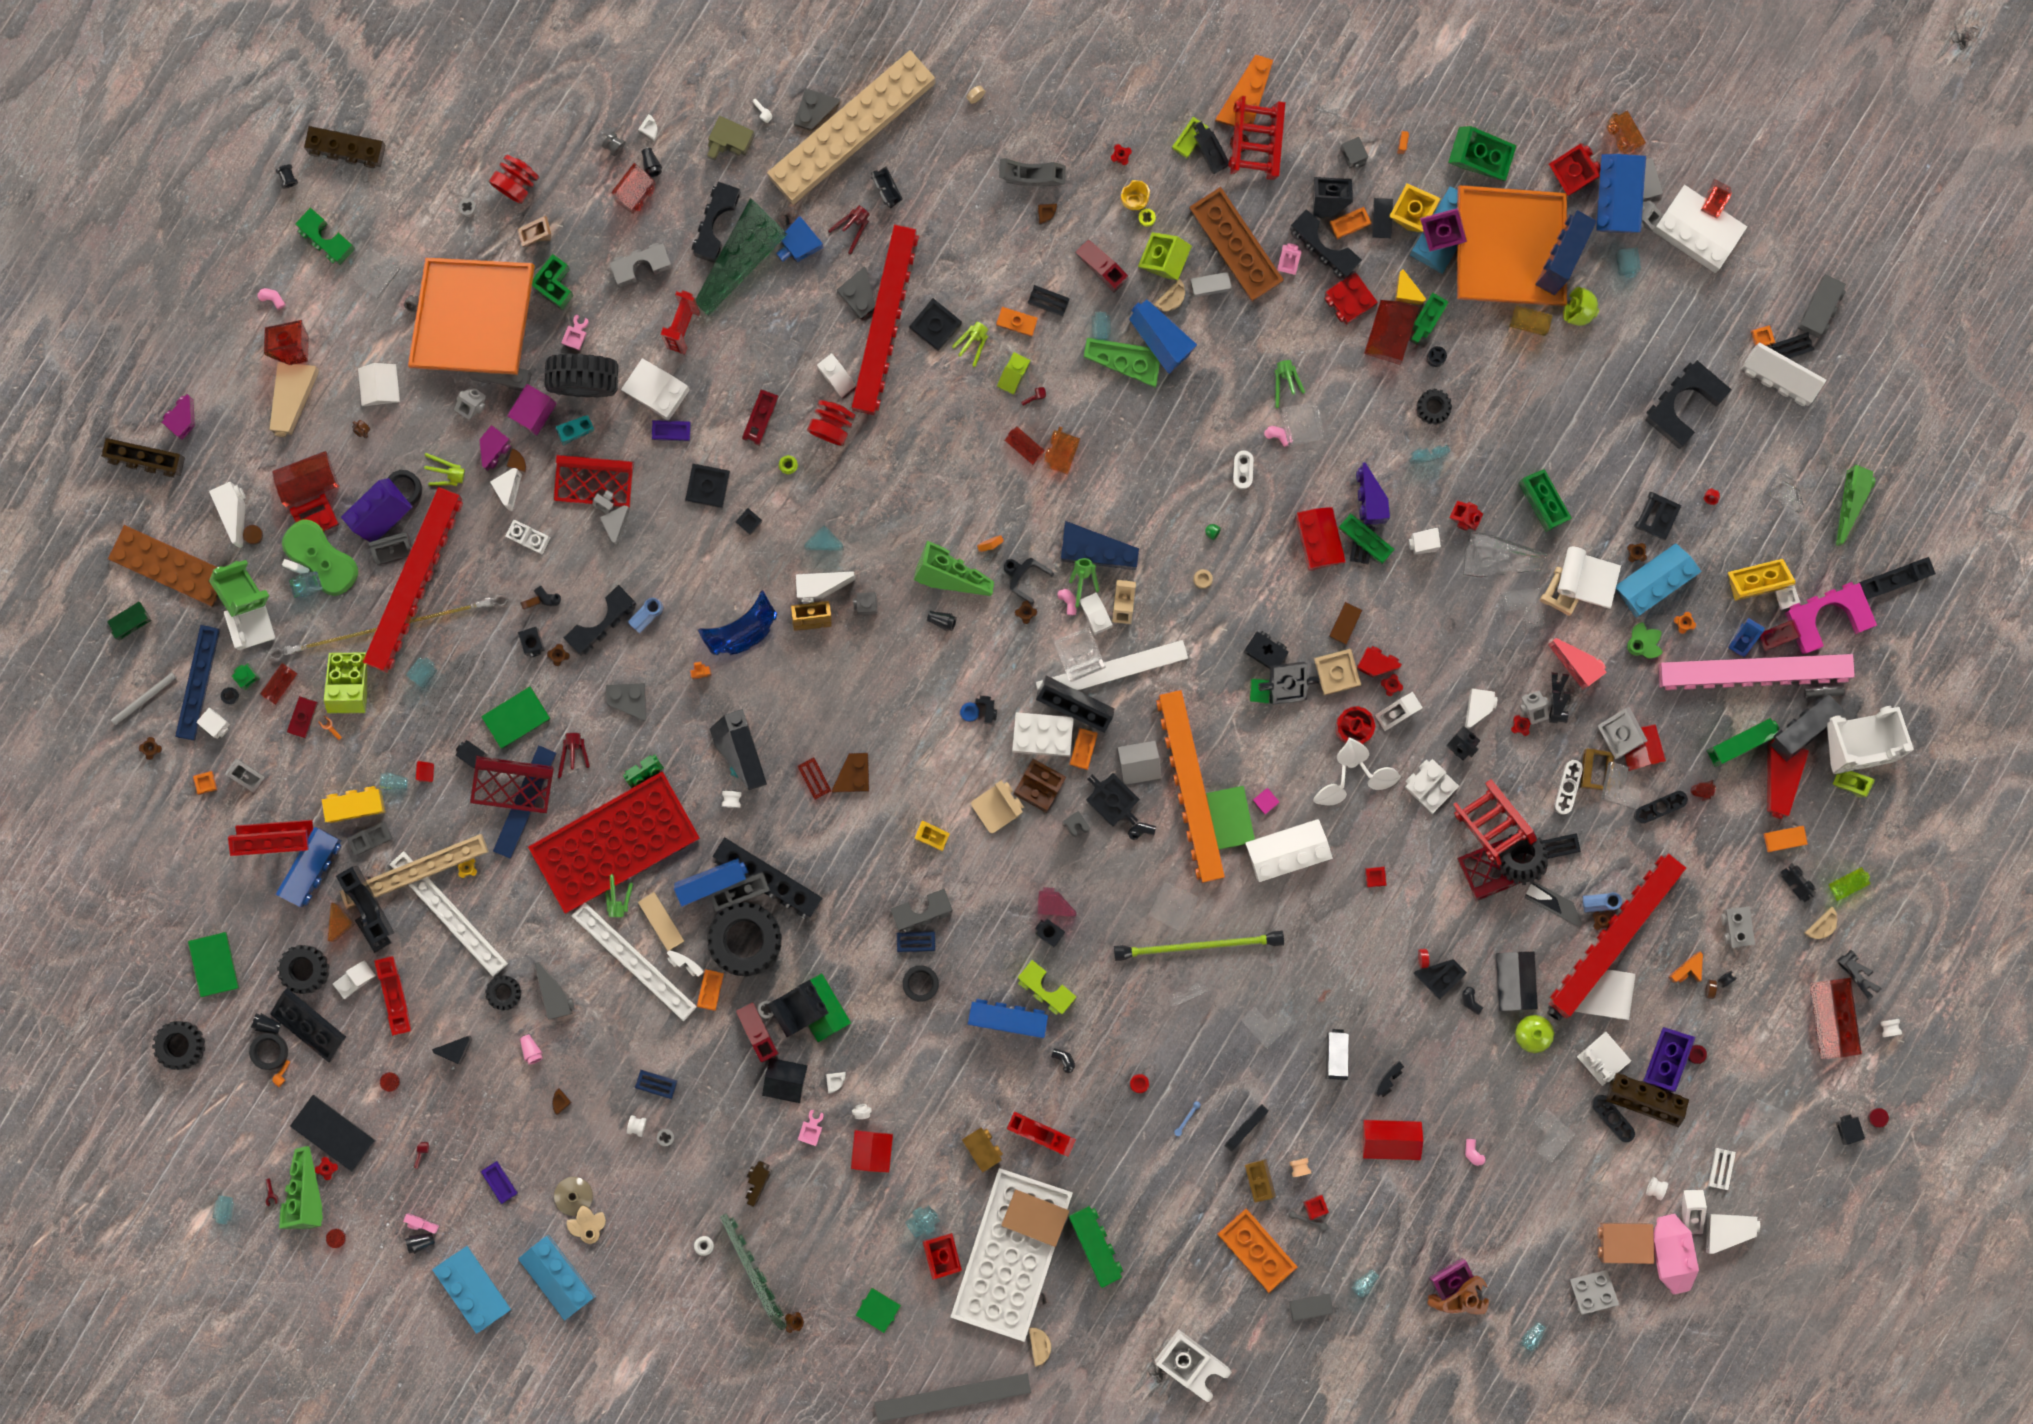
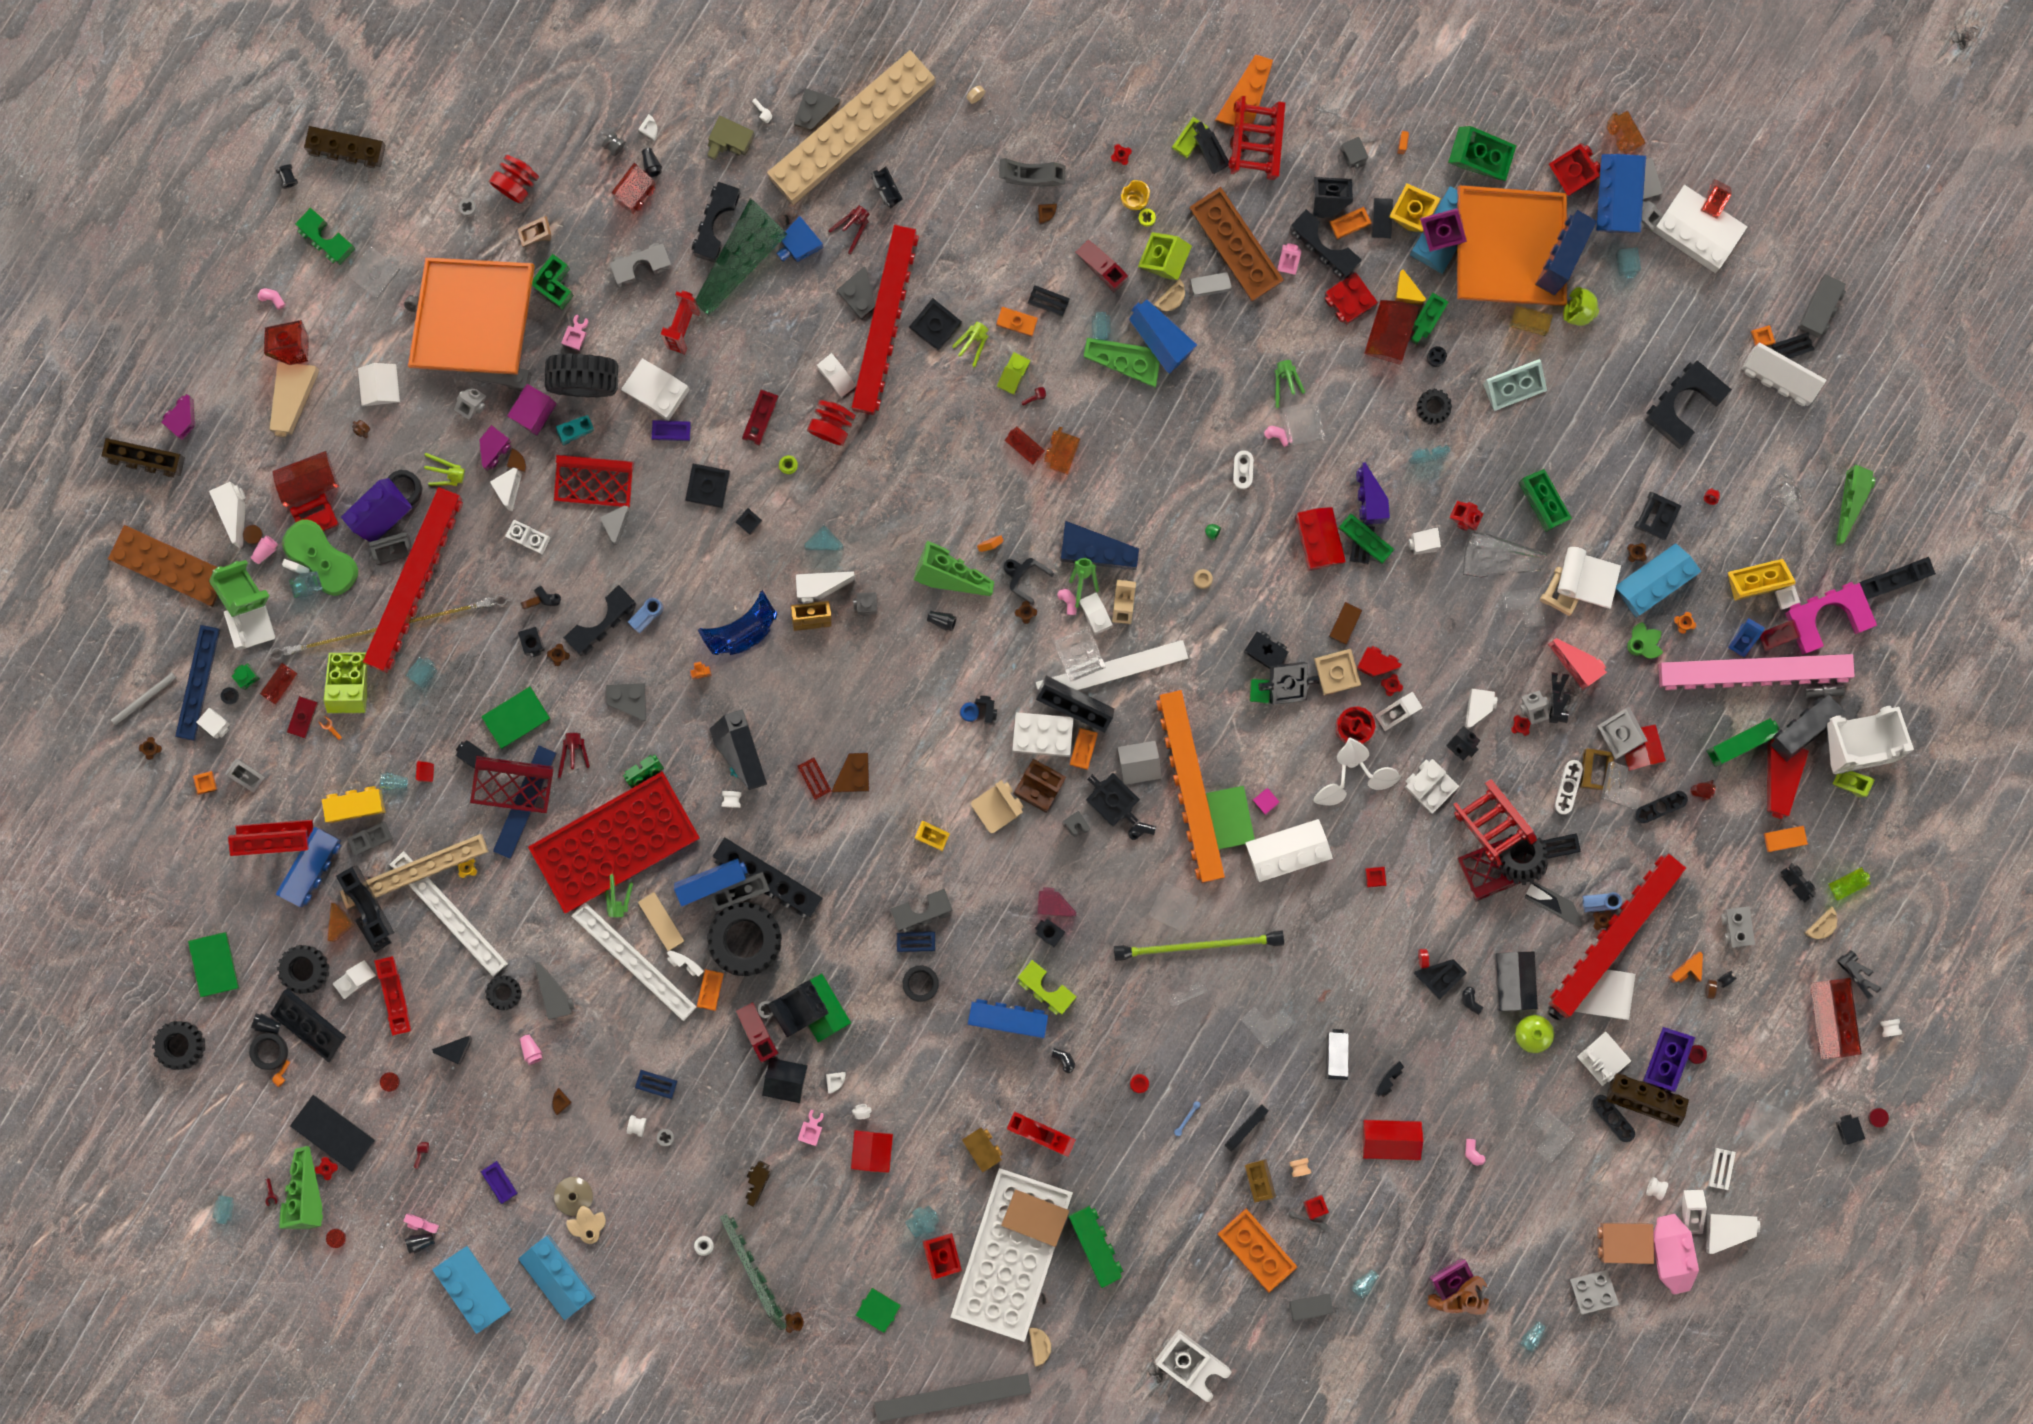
dark green panel [107,602,152,641] -> none
light grey tile [592,490,614,514] -> none
none -> bright pink cone [251,535,278,564]
none -> light aqua slope [1483,359,1547,411]

